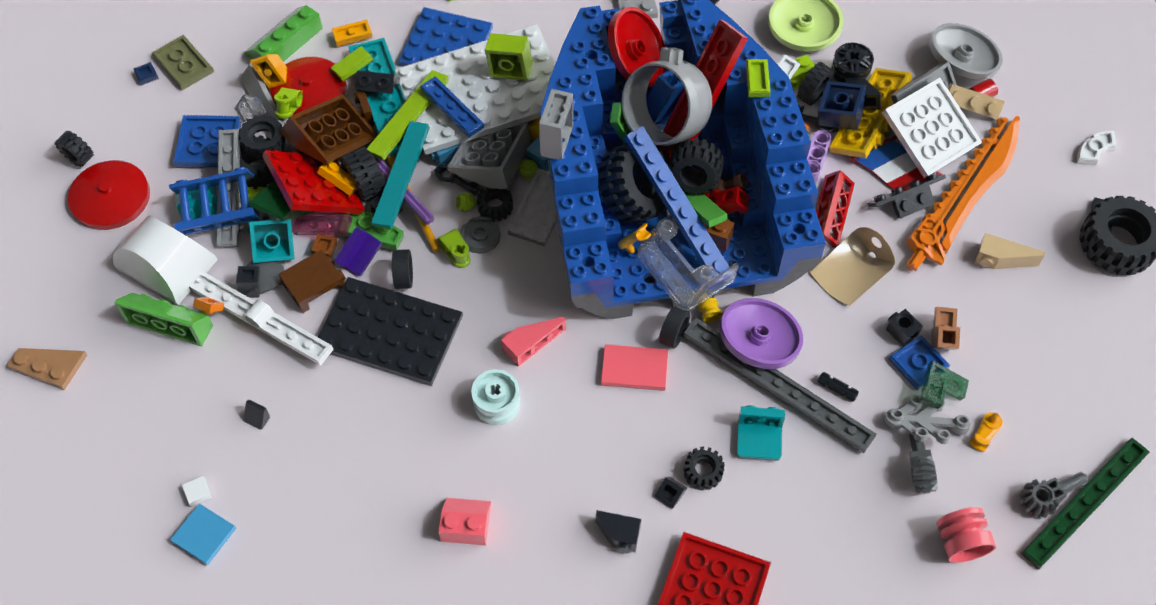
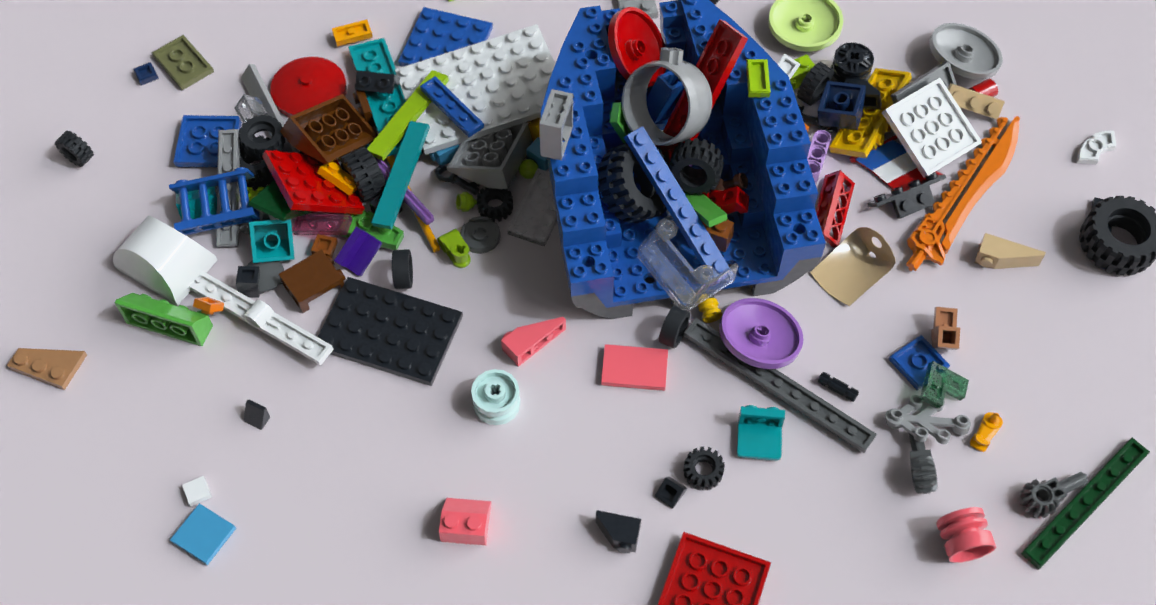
red dish [68,160,150,230] -> none
bright green slope [244,5,323,62] -> none
light orange slope [250,54,287,88] -> none
lime piece [274,87,303,118] -> none
lime tile [331,46,373,81] -> none
lime brick [485,33,533,81] -> none
light orange piece [618,223,651,254] -> none
black brick [886,309,923,347] -> none

